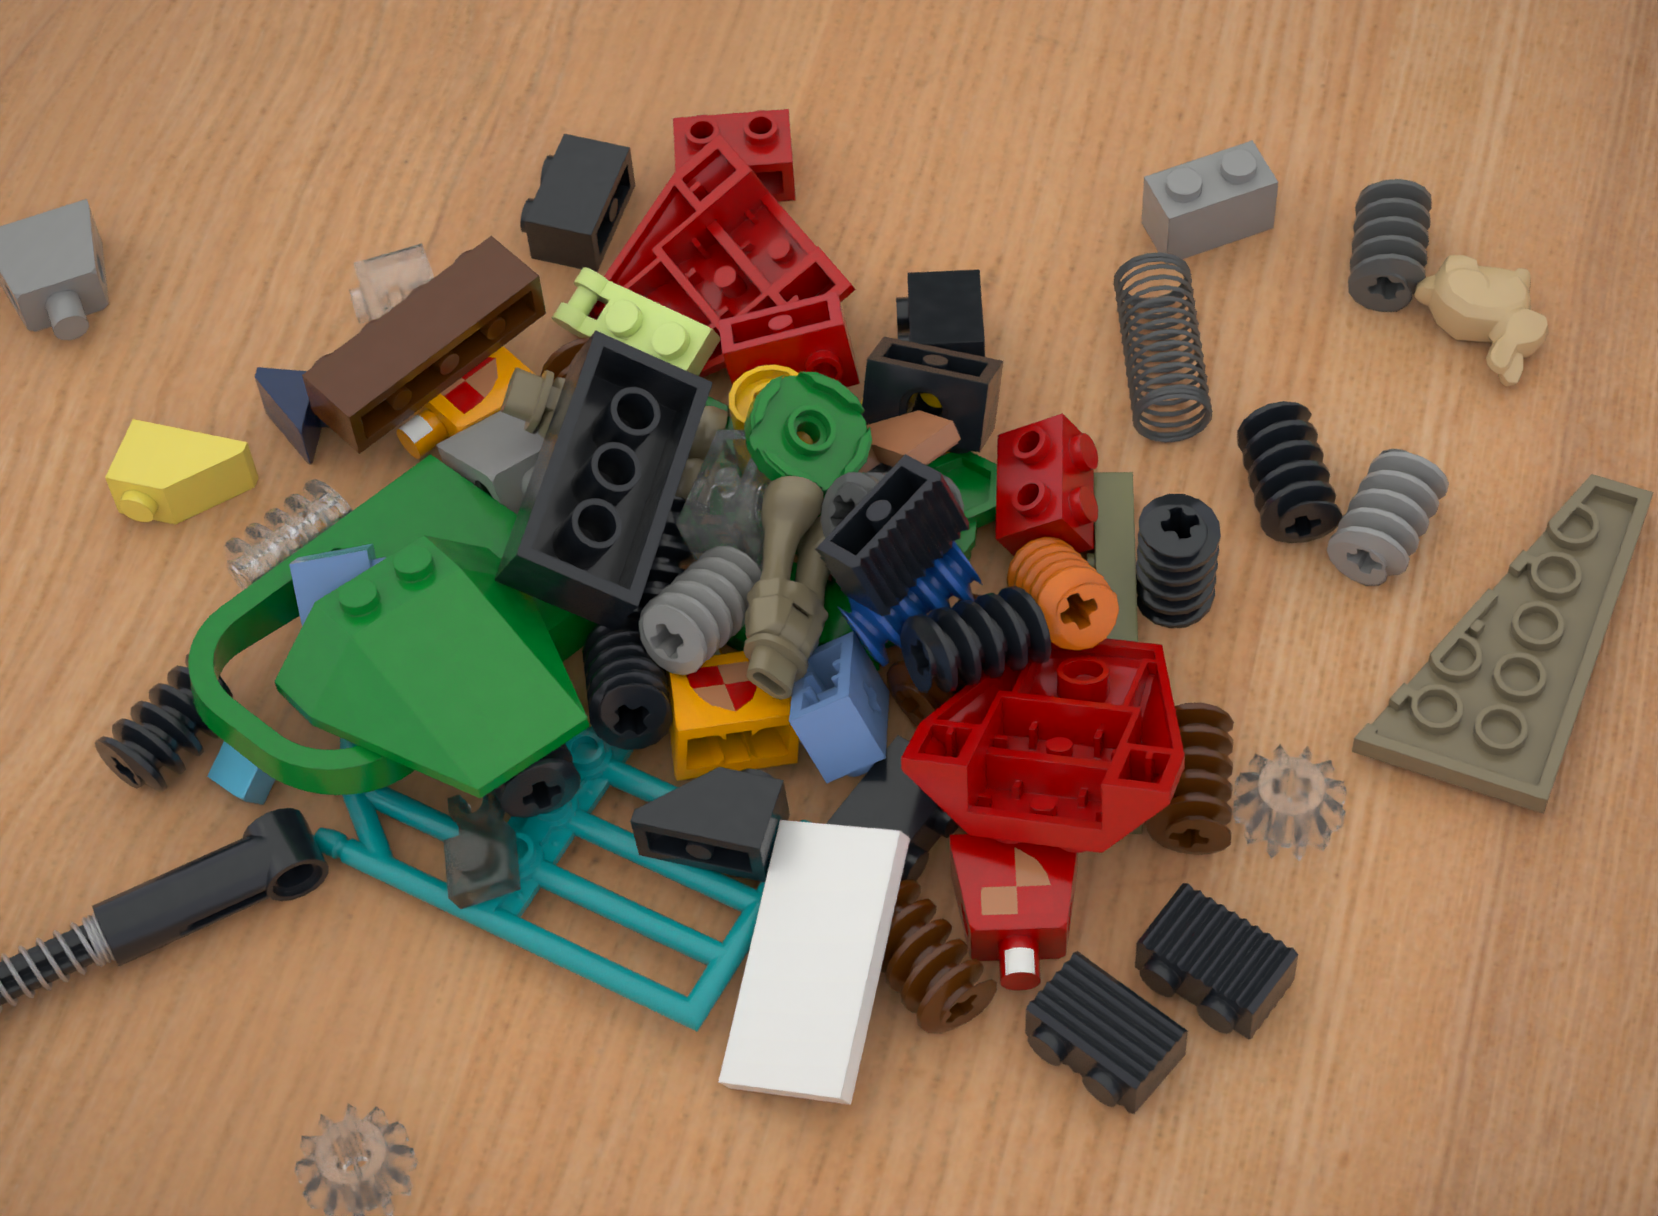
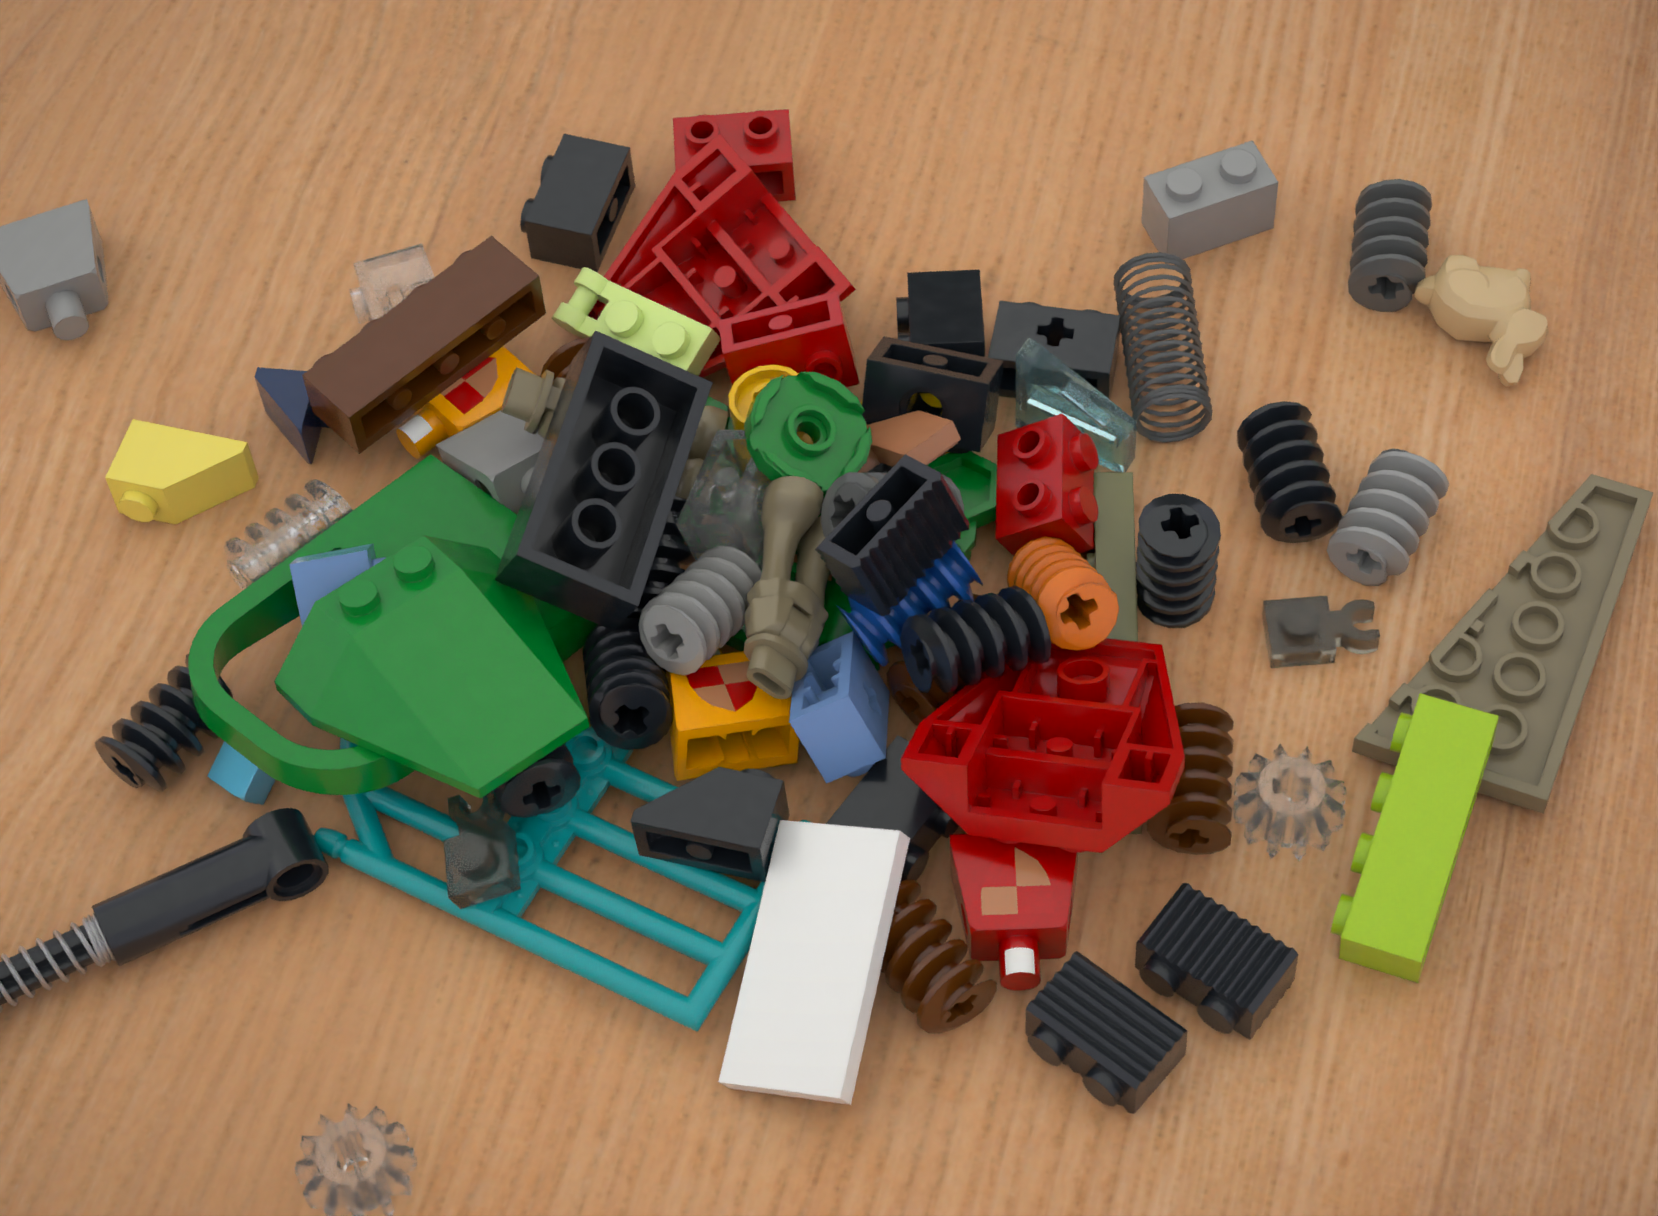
none -> black brick [988,301,1121,410]
none -> clear light blue wing [1016,338,1137,472]
none -> clear smoke plate [1262,596,1380,668]
none -> lime brick [1331,693,1499,983]

